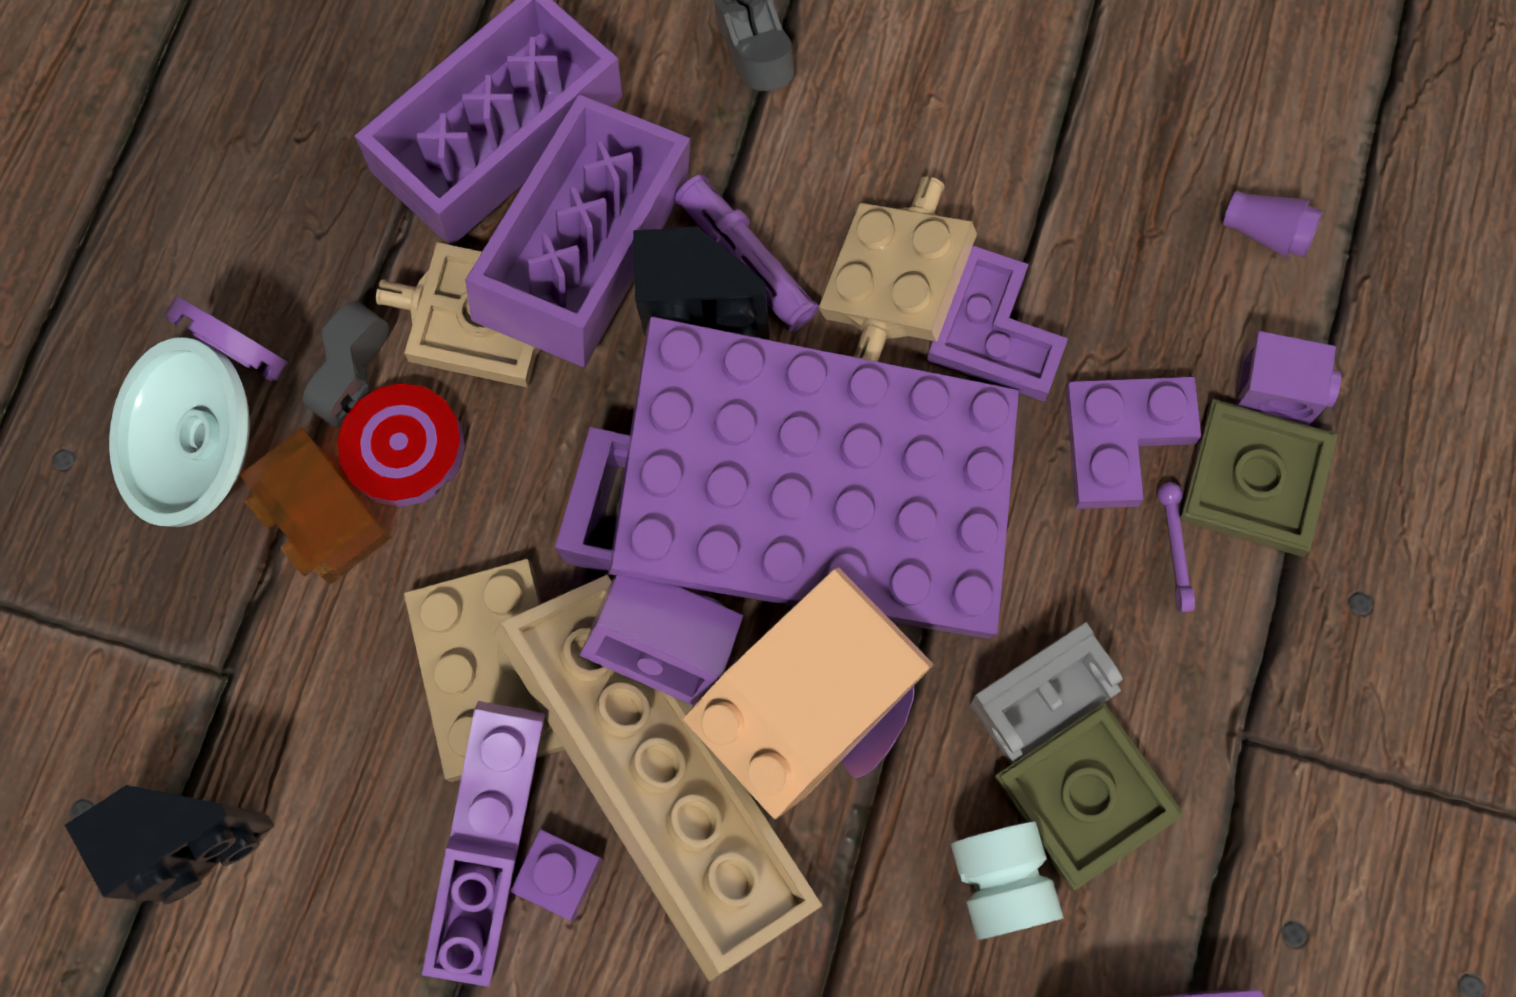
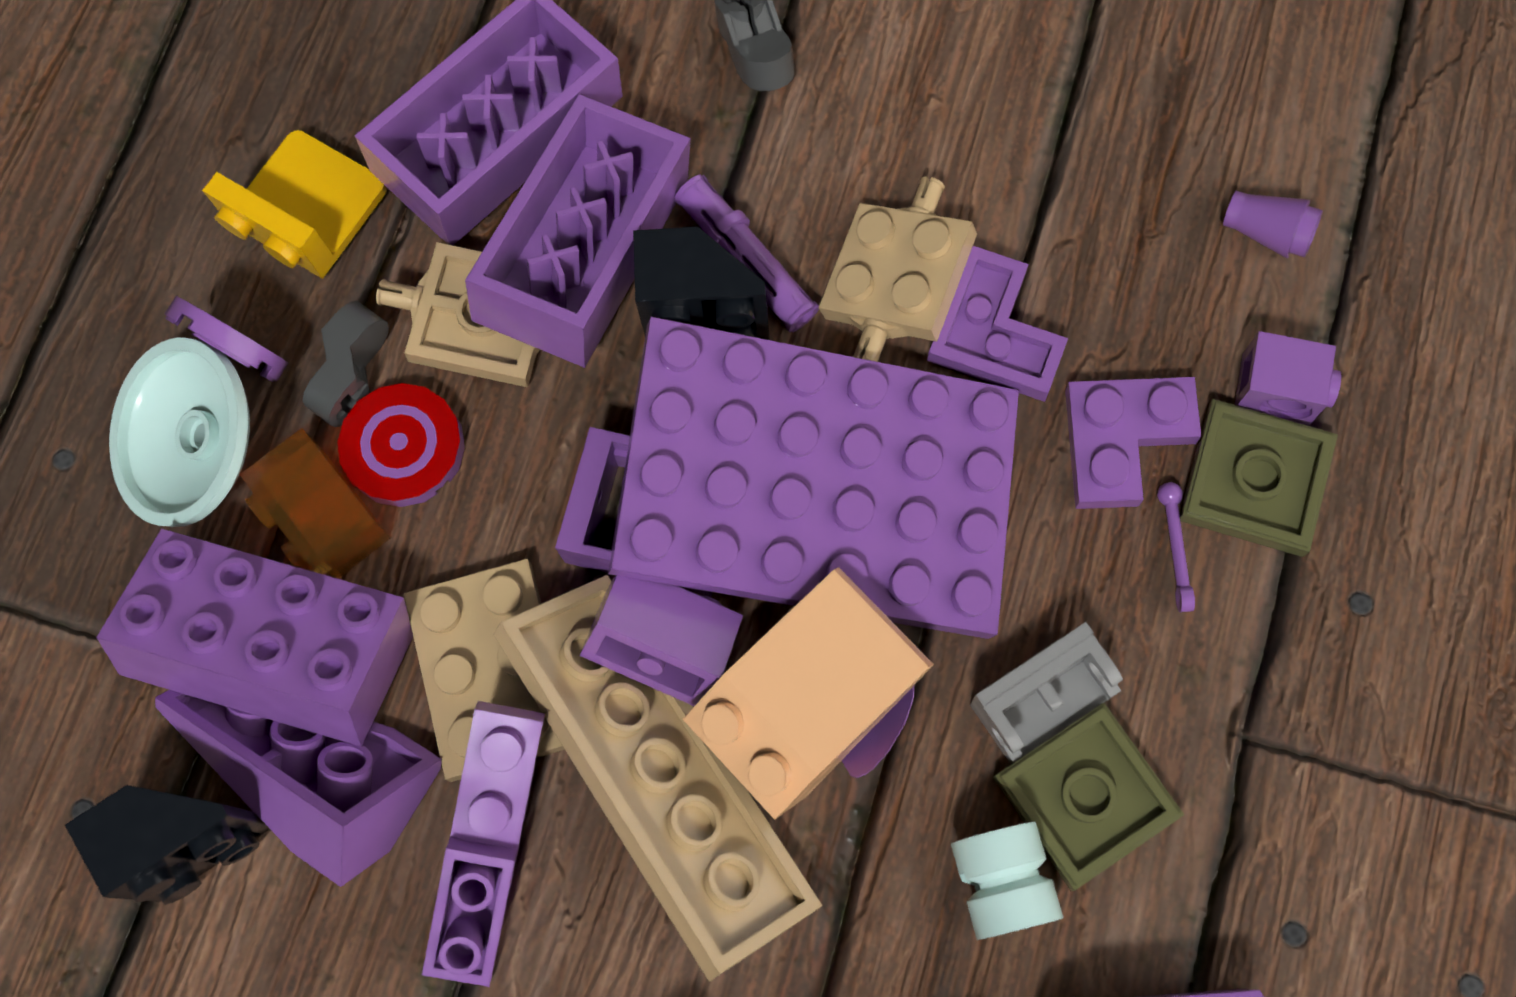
medium lavender plate [510,829,603,921] -> none
none -> medium lavender brick [96,529,413,747]
none -> medium lavender wedge [155,690,442,887]
none -> yellow bracket [202,130,387,279]

